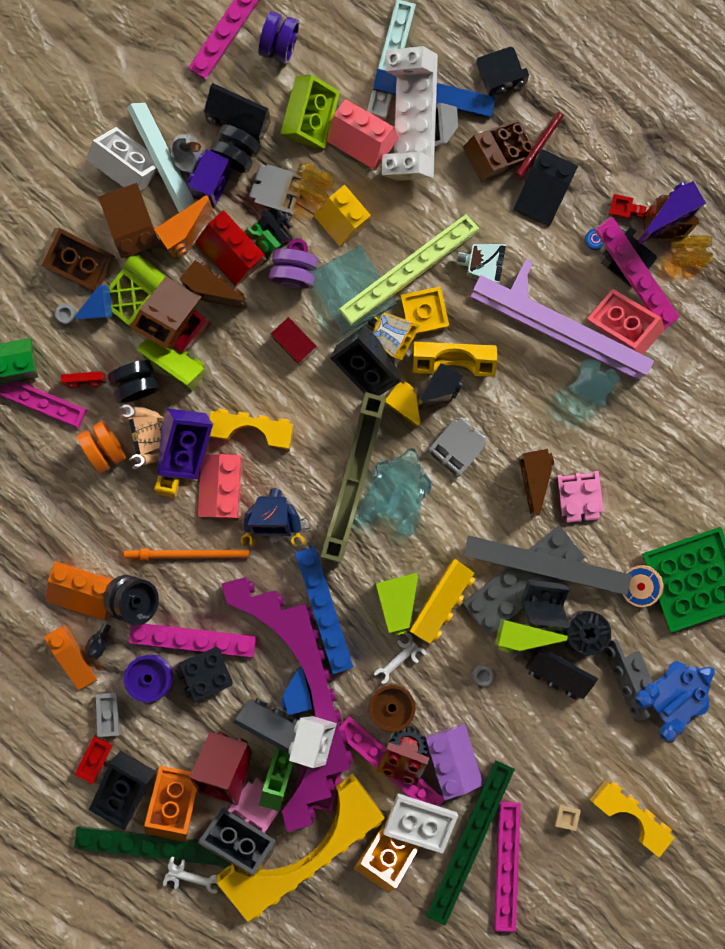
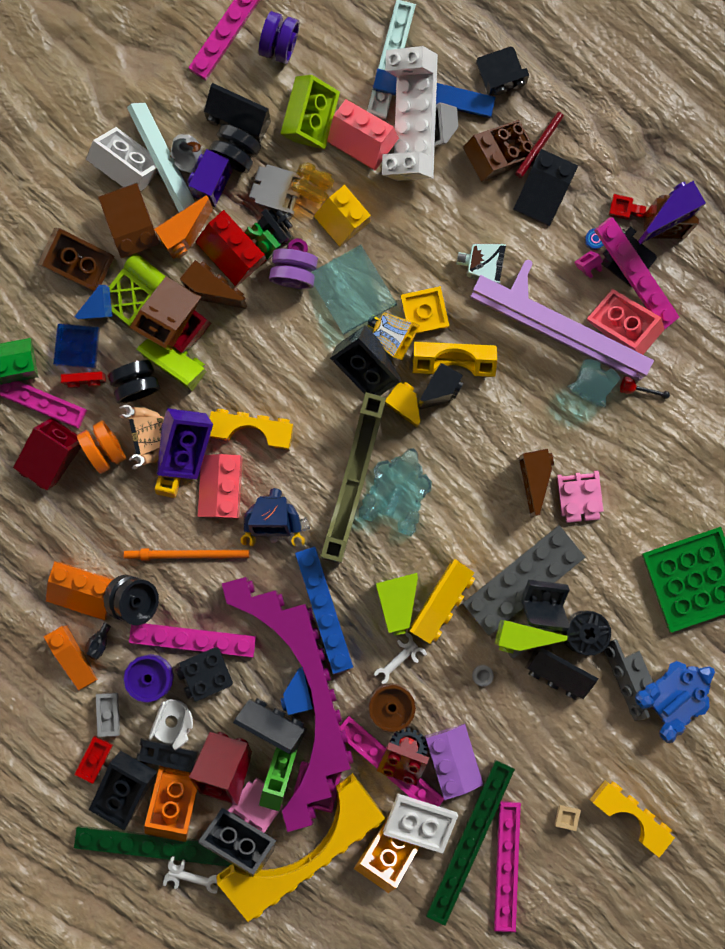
light grey tile [55,304,76,325] -> none
dark red panel [270,317,317,366] -> none
white brick [289,716,337,768] -> none
yellowish green tile [339,214,479,326] -> none
light grey plate [427,417,487,478] -> none
dark grey tile [463,535,632,595] -> none
tile [622,565,664,607] -> none
clear yellow brick [671,235,713,268] -> none
none -> dark red slope [13,418,81,490]
none -> clear blue plate [53,324,100,369]
none -> black plate [136,738,198,773]
none -> white piece [149,699,193,750]
none -> dark pink tile [574,251,603,278]
none -> hinge [620,377,670,399]

